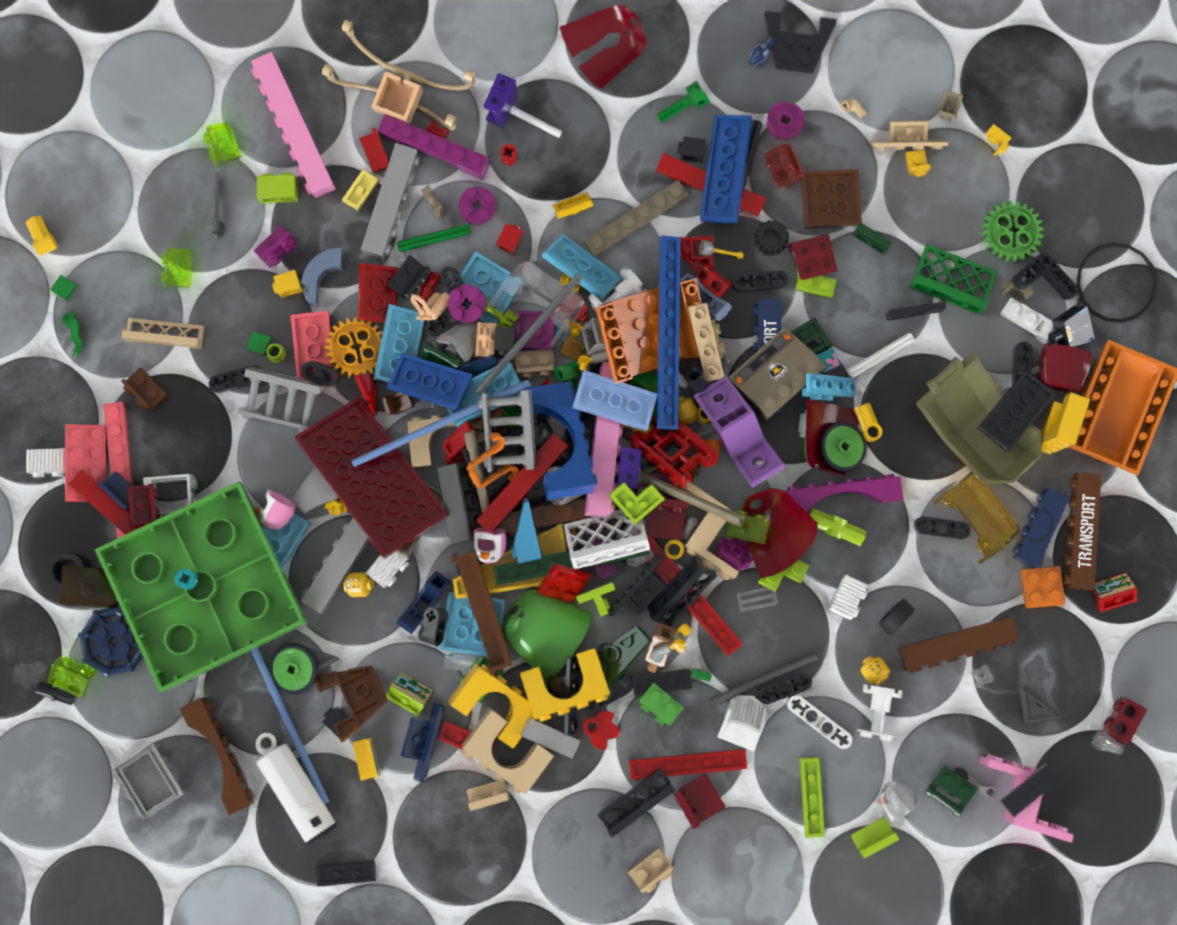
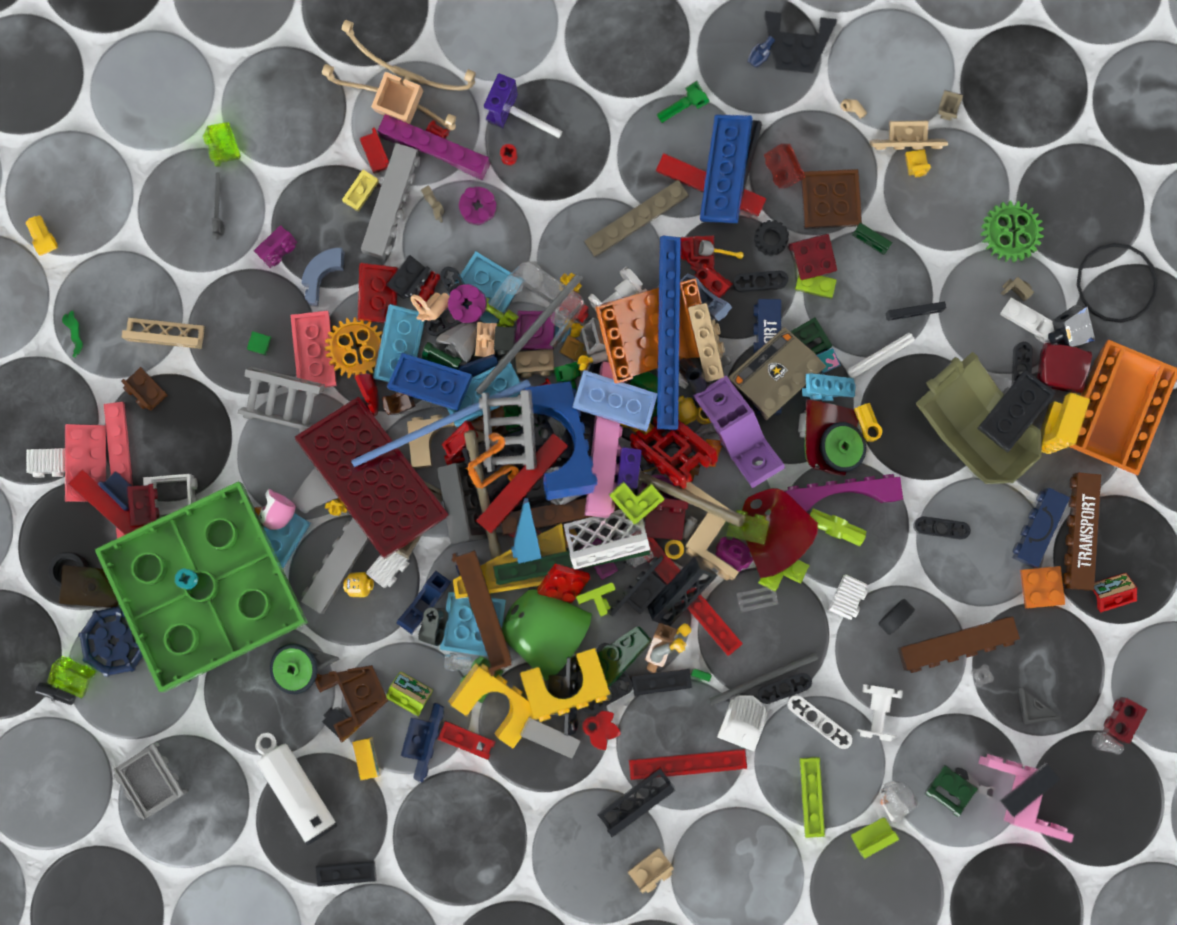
green tile [50,274,78,301] -> none
clear neon green bracket [161,248,191,289] -> none
reddish brown arch [179,697,255,815] -> none
black beam [209,365,262,393] -> none
bright pink brick [251,52,336,199] -> none
medium blue piece [251,647,329,804] -> none
lime brick [257,172,298,203] -> none
lime piece [267,344,287,363] -> none
yellow brick [272,270,303,298] -> none
black plate [302,360,340,387] -> none
green axle [397,224,471,252] -> none
tan arch [461,707,554,795] -> none
tan bracket [467,780,509,811] -> none
piece [474,527,507,564] -> none
red brick [496,223,524,255] -> none
medium azure tile [542,234,623,301] -> none
yellow plate [552,192,593,219] -> none
dark red piece [559,5,647,89] -> none
bright green bracket [639,683,684,726] -> none
dark red bracket [673,773,725,830] -> none
black brick [677,136,706,163] -> none
magenta plate [766,101,805,140] -> none
yellow head [861,656,890,686] -> none
green fence [909,244,997,315] -> none
clear yellow windscreen [933,471,1020,564] -> none
yellow bracket [985,124,1011,157] -> none
black beam [1012,253,1079,300] -> none

